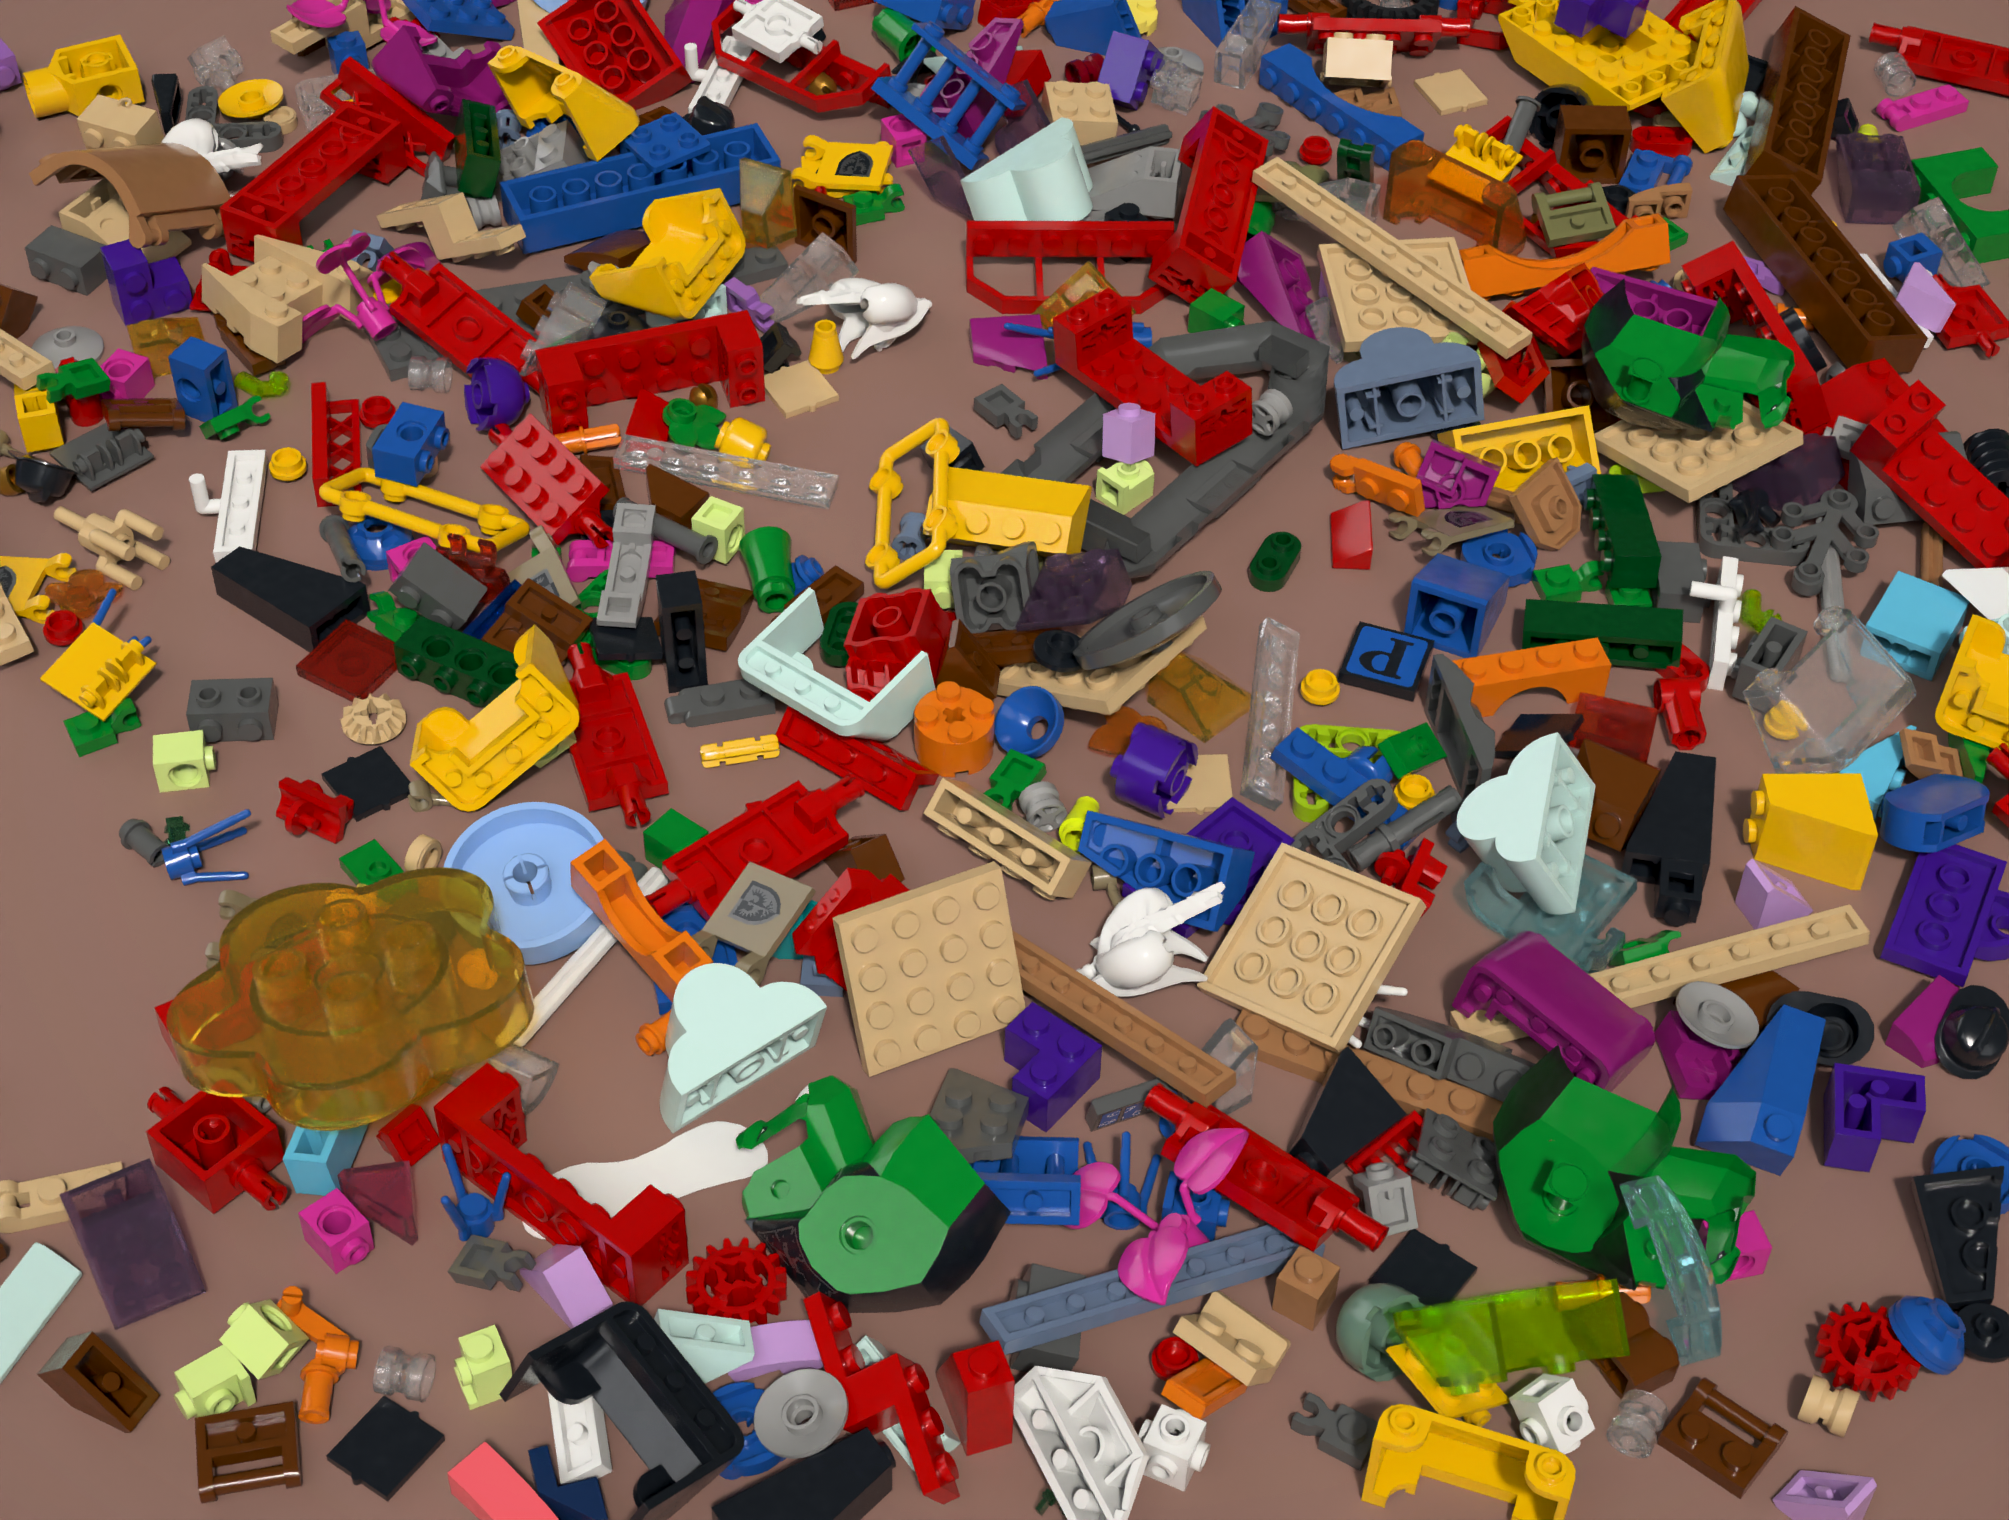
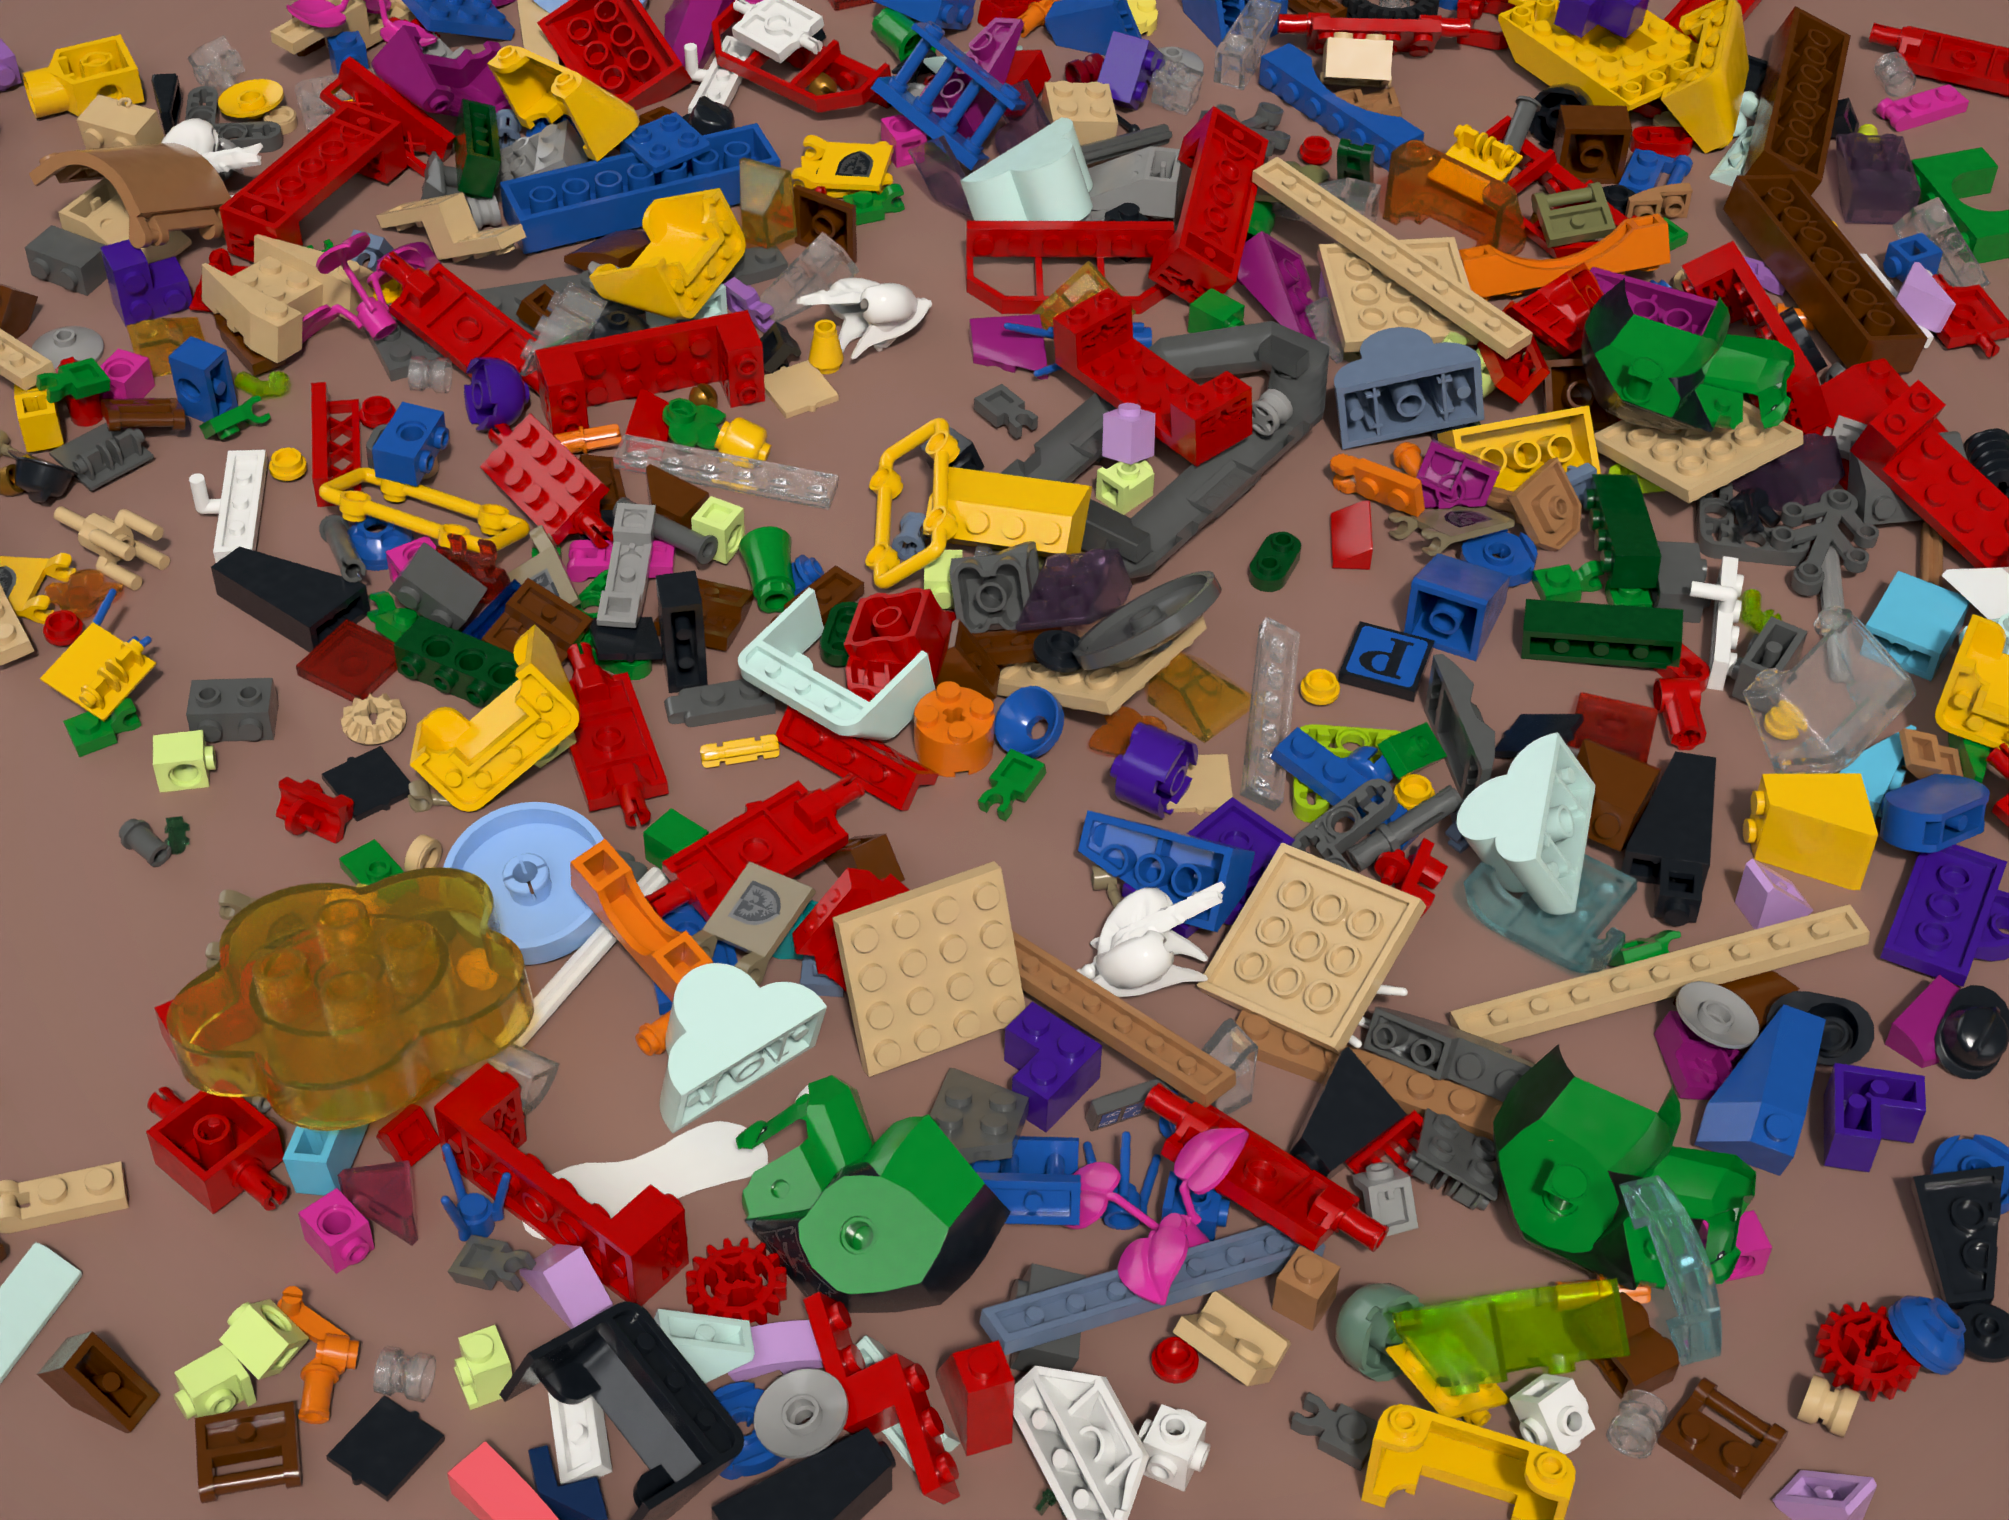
clear purple slope [59,1158,206,1330] -> none
blue plant [161,809,251,886] -> none
tan brick [923,778,1092,901] -> none
light grey wheel [1018,781,1067,833] -> none
neon yellow cone [1059,796,1099,854] -> none
orange tile [1161,1357,1248,1420] -> none
black piece [1369,1229,1478,1326] -> none
tan piece [1414,69,1488,116] -> none
orange arch [1452,637,1612,717] -> none
magenta windscreen [1452,931,1655,1092] -> none

